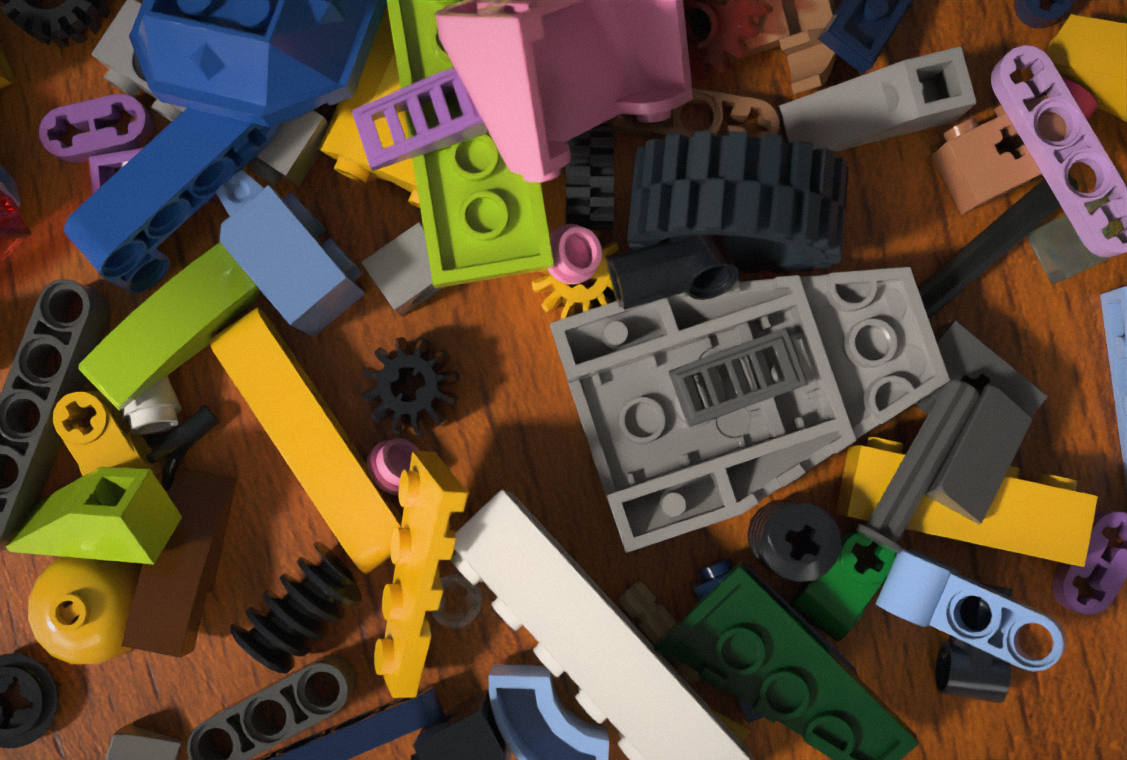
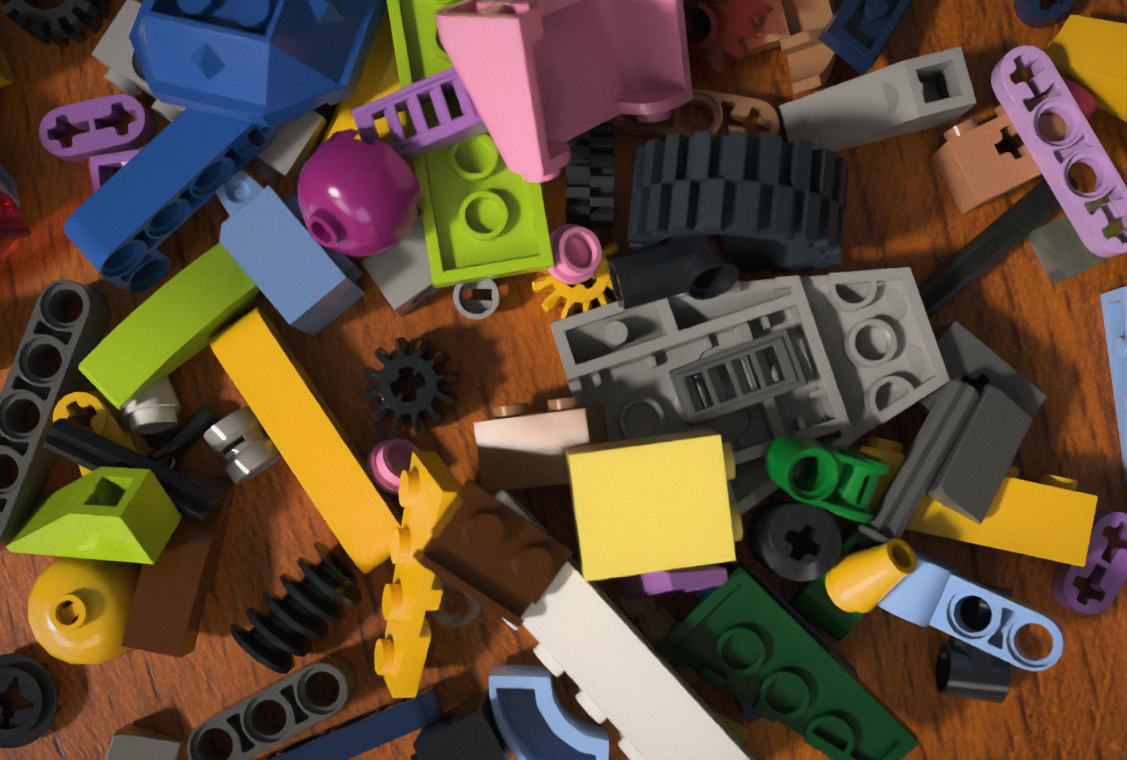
none -> black axle [43,418,219,521]
none -> light grey wheel [203,405,283,485]
none -> magenta cylinder [297,129,424,258]
none -> reddish brown plate [413,478,573,628]
none -> light grey hinge [453,279,500,320]
none -> medium nougat brick [474,395,609,492]
none -> light yellow brick [565,429,743,582]
none -> medium lavender slope [619,564,728,600]
none -> green piece [763,433,892,523]
none -> yellow cone [825,538,917,613]

